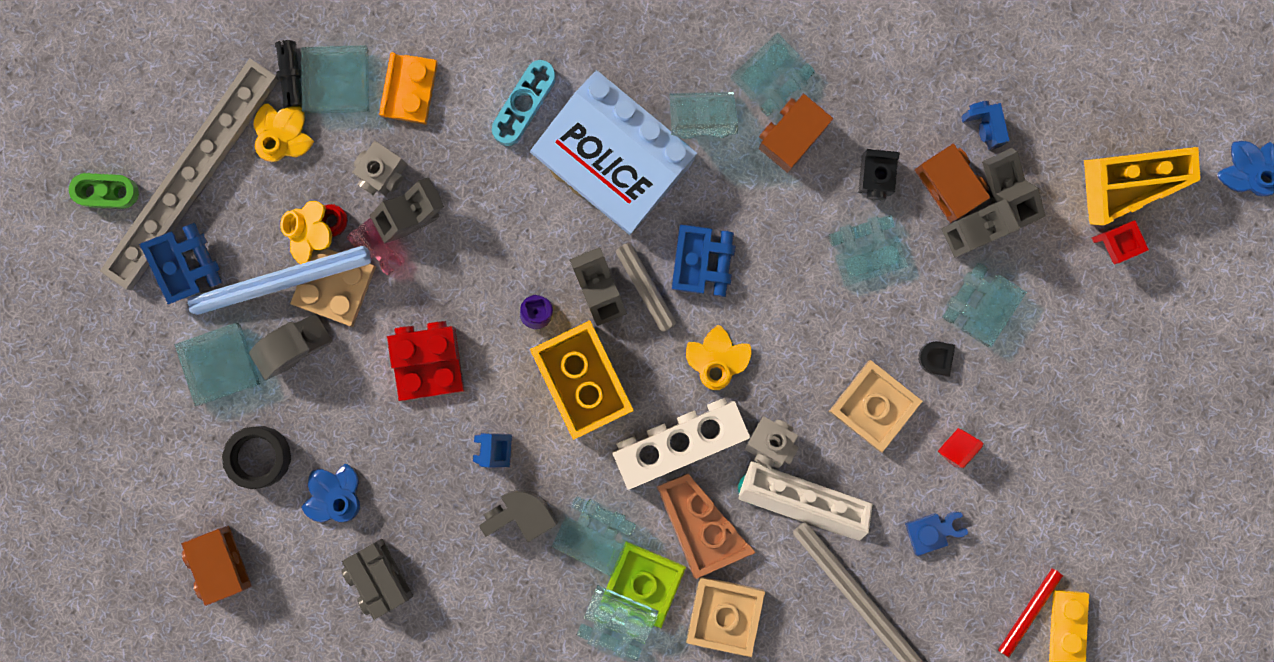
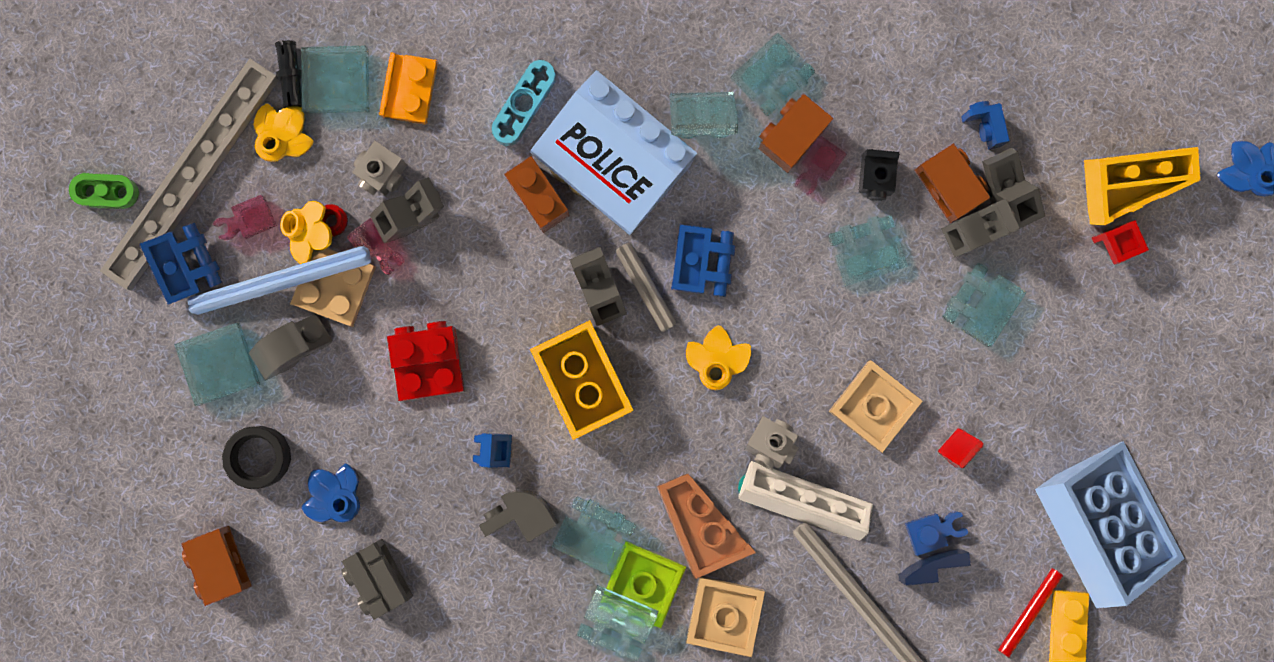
dark purple tile [520,295,553,329] -> none
white brick [612,398,750,490] -> none
black tile [918,341,955,377] -> none
none -> clear pink plate [213,195,277,241]
none -> dark orange brick [504,156,570,233]
none -> clear pink plate [794,136,847,195]
none -> dark blue slope [898,549,971,585]
none -> light blue slope [1035,441,1184,608]

